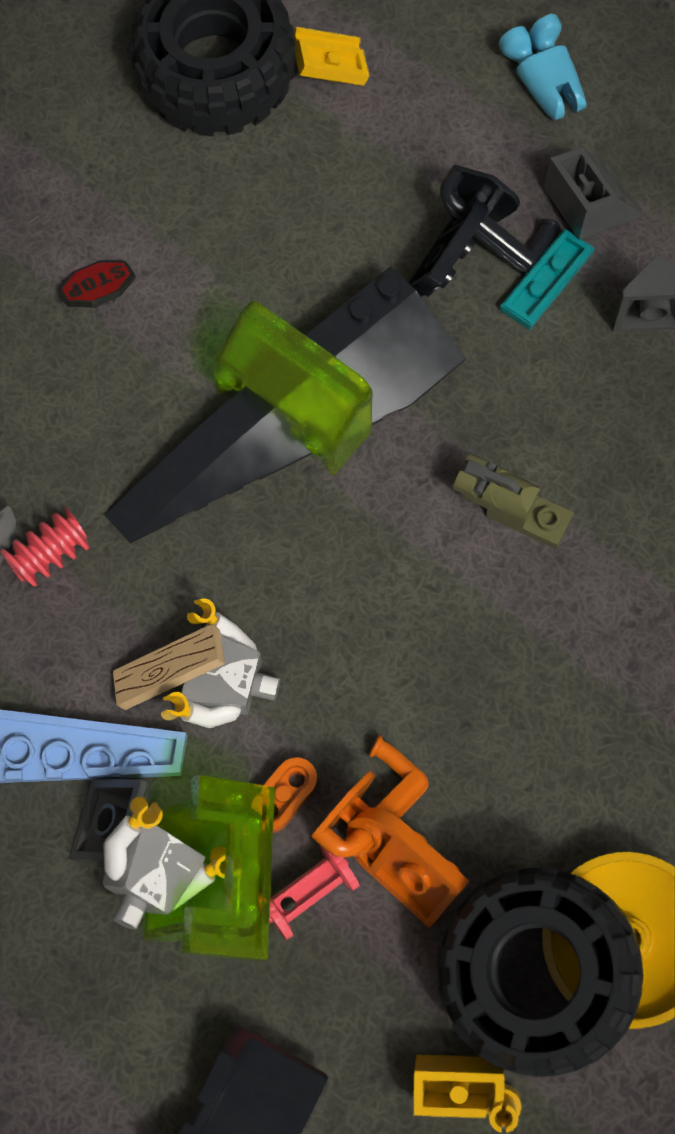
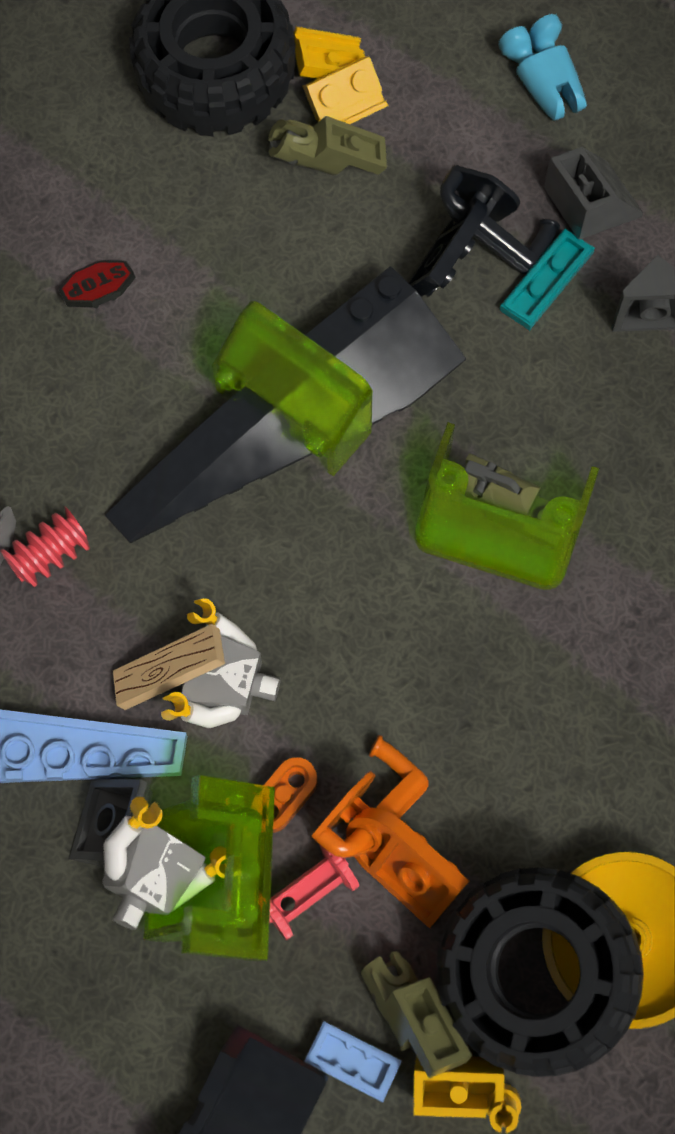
none -> olive plate [268,116,387,175]
none -> yellow plate [303,56,388,124]
none -> light blue plate [304,1021,402,1103]
none -> olive plate [361,951,471,1078]
none -> clear neon green windscreen [414,422,599,590]

